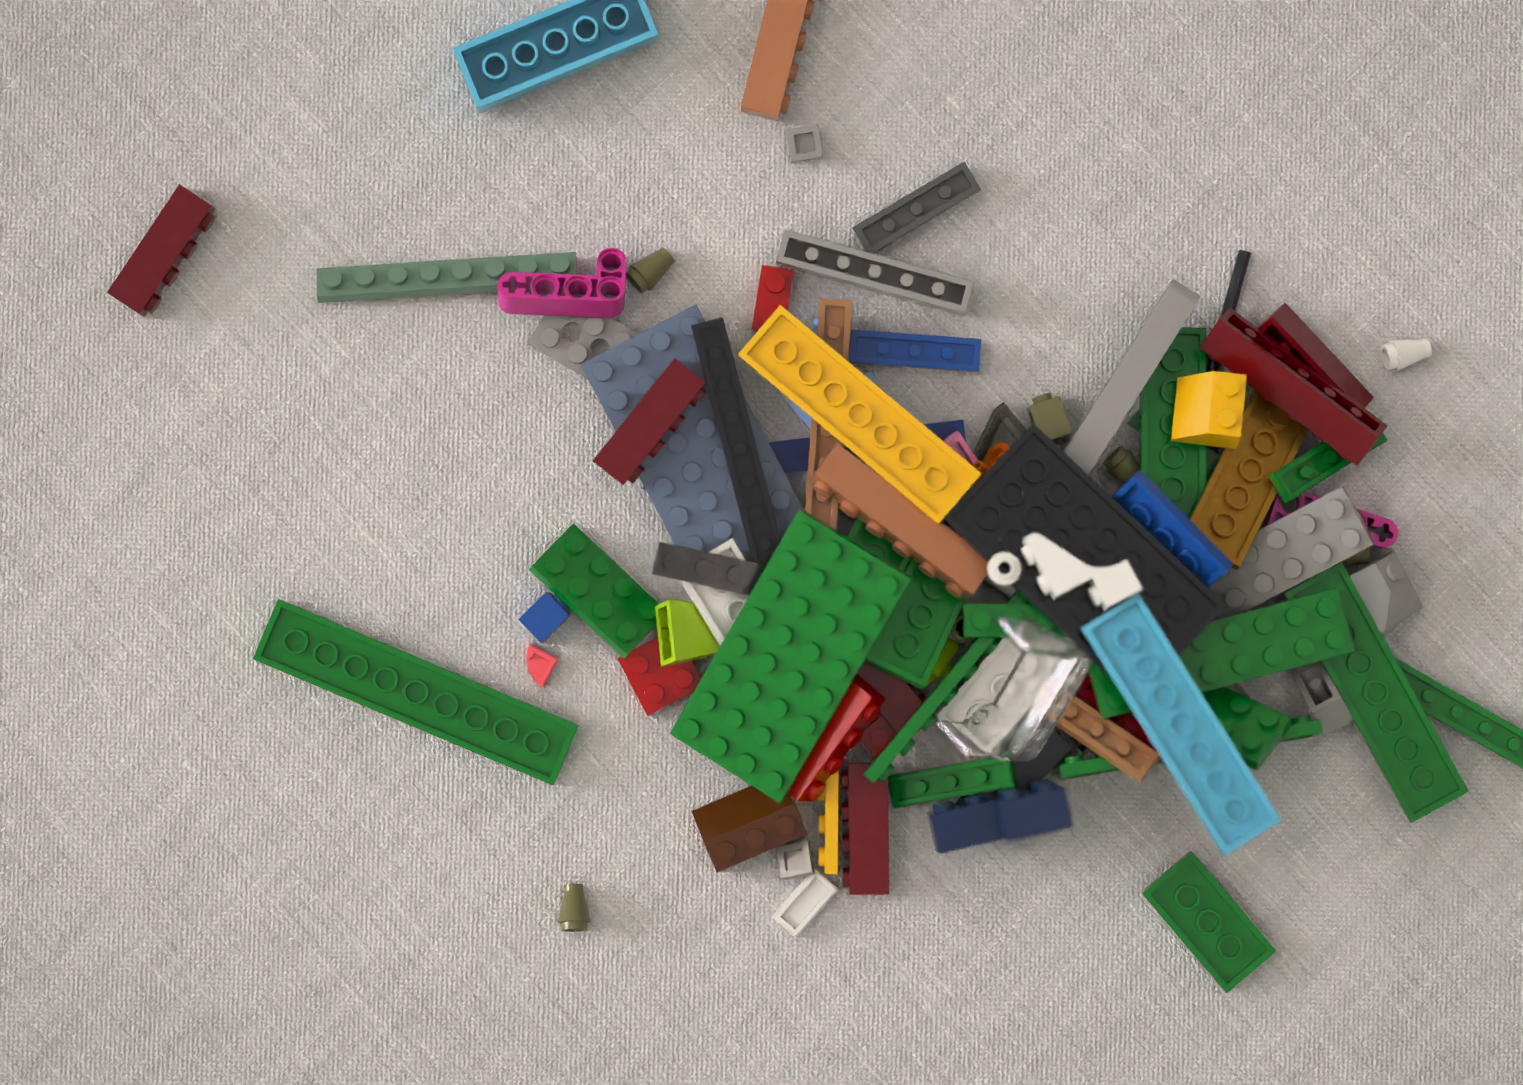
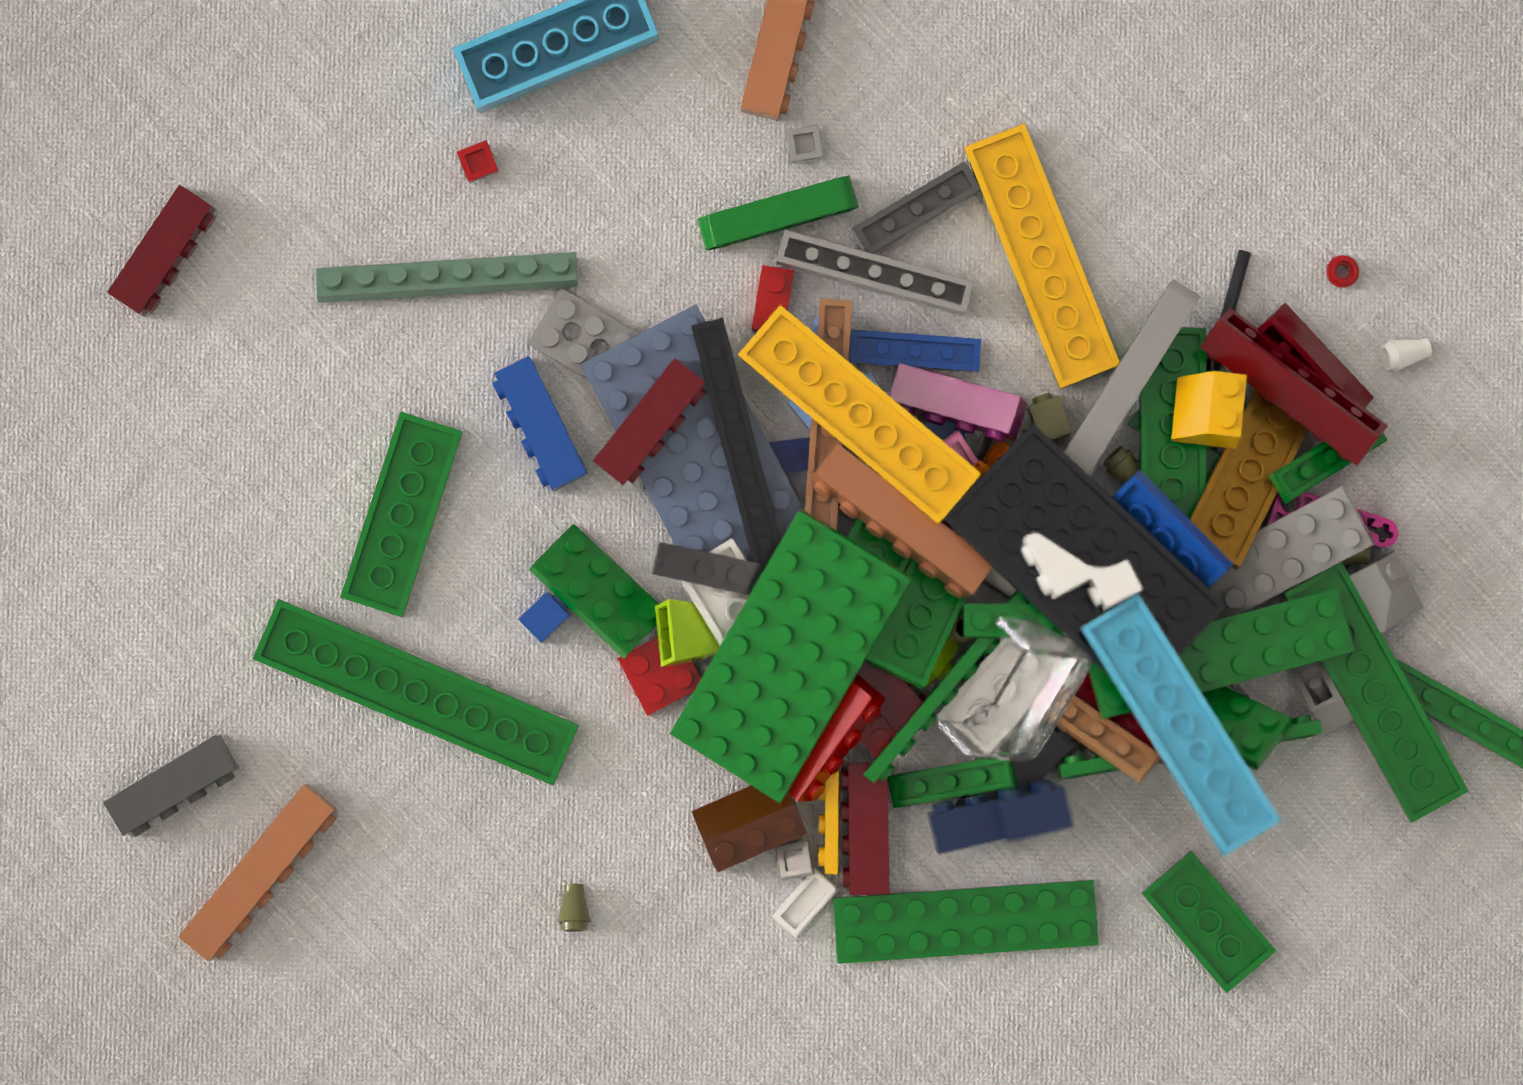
dark pink beam [497,248,626,318] -> none
coral tile [526,643,559,688] -> none
olive cone [626,247,675,293] -> none
white plate [987,552,1021,586] -> none
none -> dark grey brick [103,734,240,838]
none -> nougat brick [178,784,337,962]
none -> green plate [340,411,463,618]
none -> red plate [457,140,499,183]
none -> blue brick [492,356,588,491]
none -> green beam [697,176,859,251]
none -> green plate [833,879,1098,964]
none -> brick [889,363,1028,443]
none -> yellow plate [964,123,1120,389]
none -> red plate [1326,255,1359,288]

